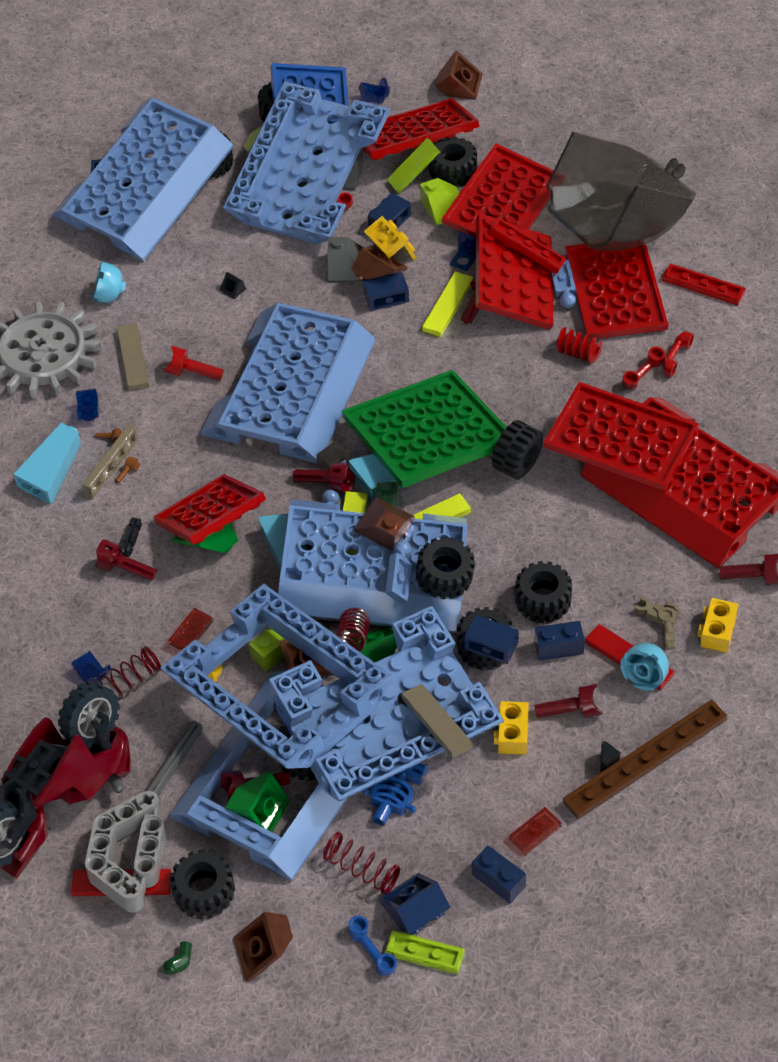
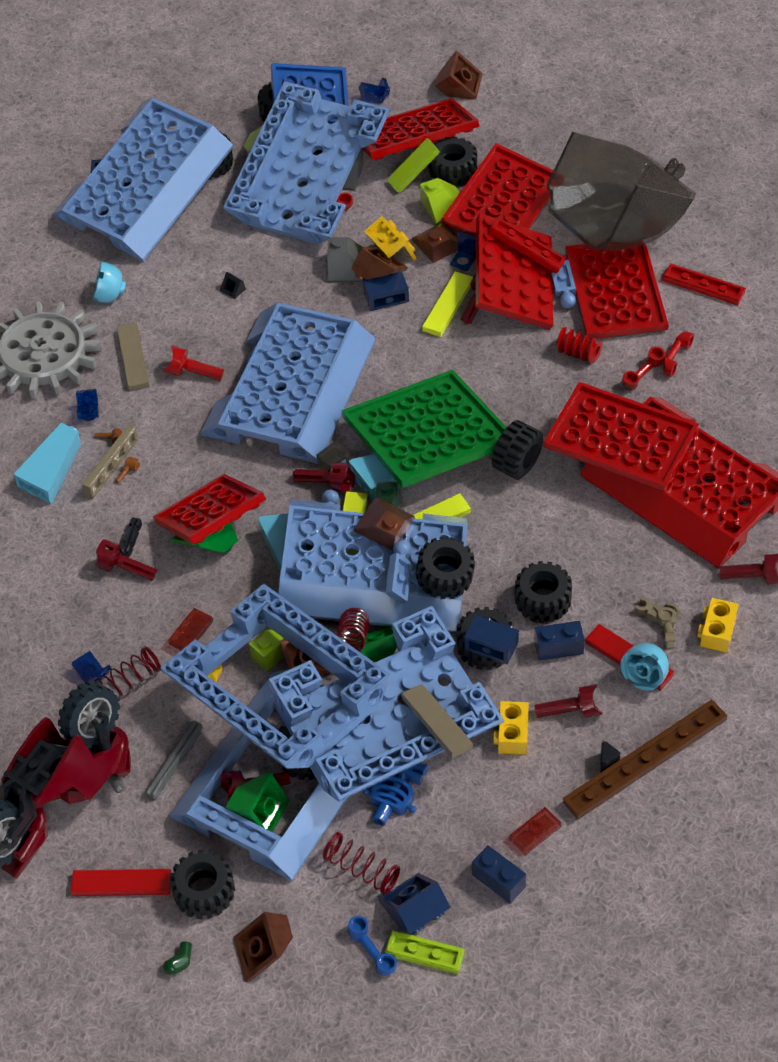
light grey piece [85,791,166,913] -> none
dark blue brick [368,193,411,228] -> none
none -> copper slope [411,223,466,263]

